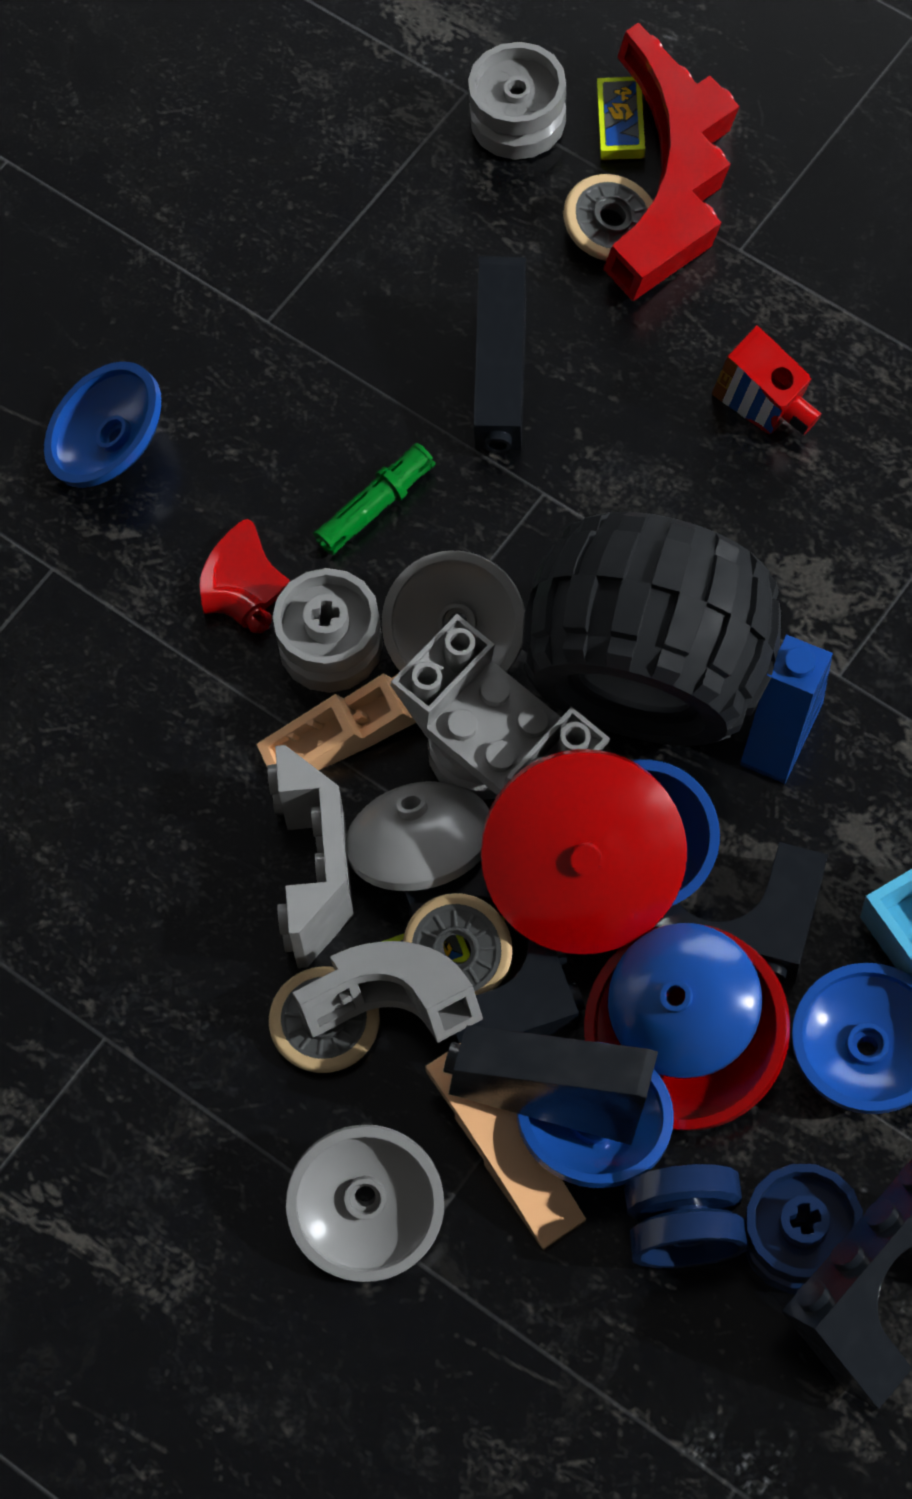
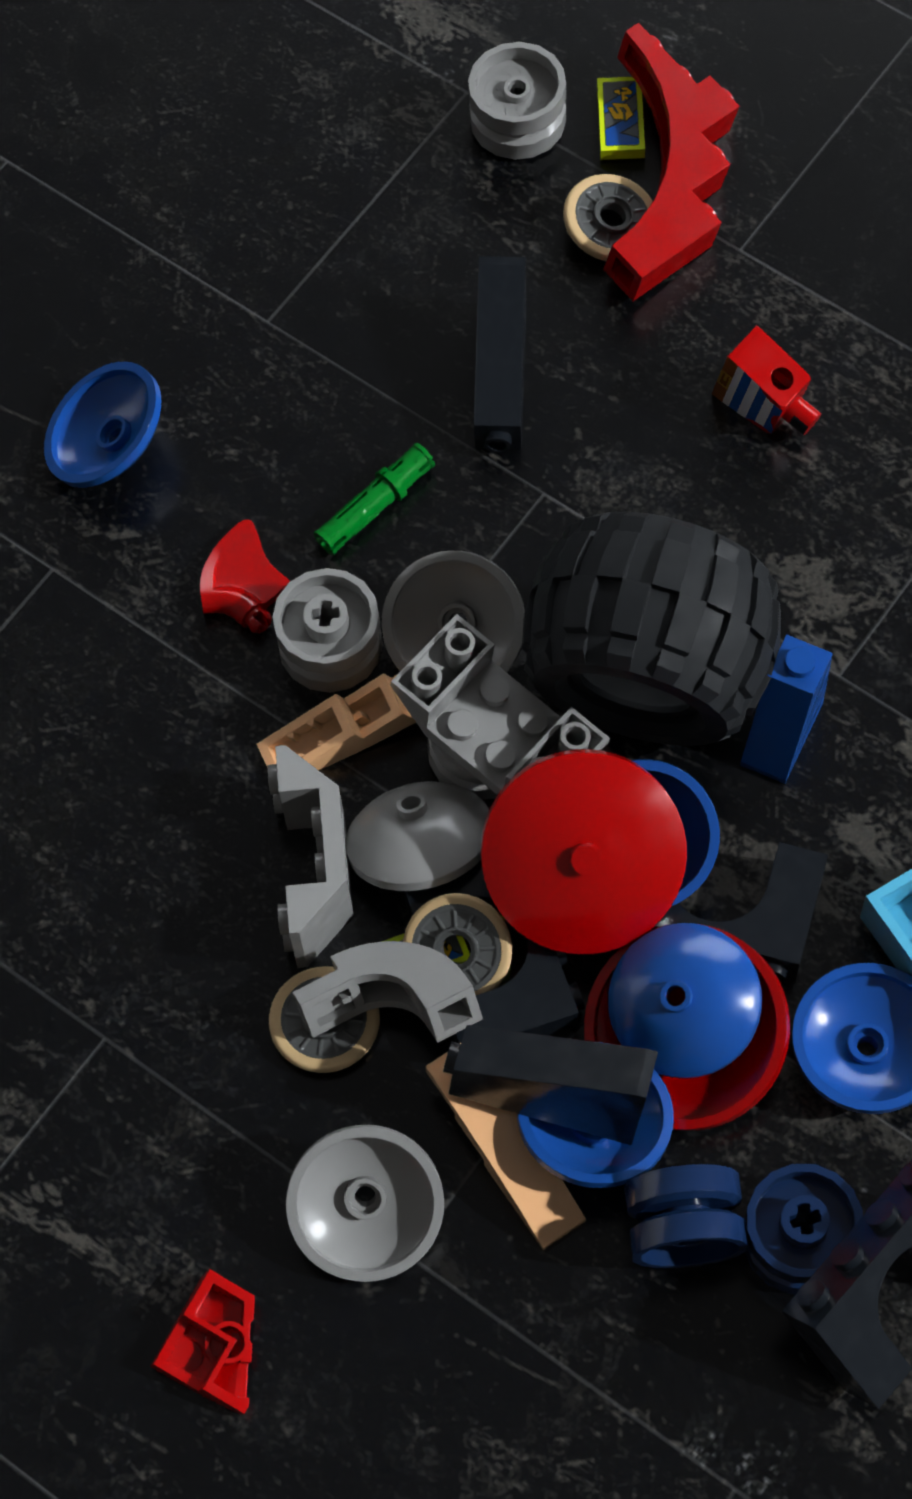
none -> red slope [150,1269,255,1415]

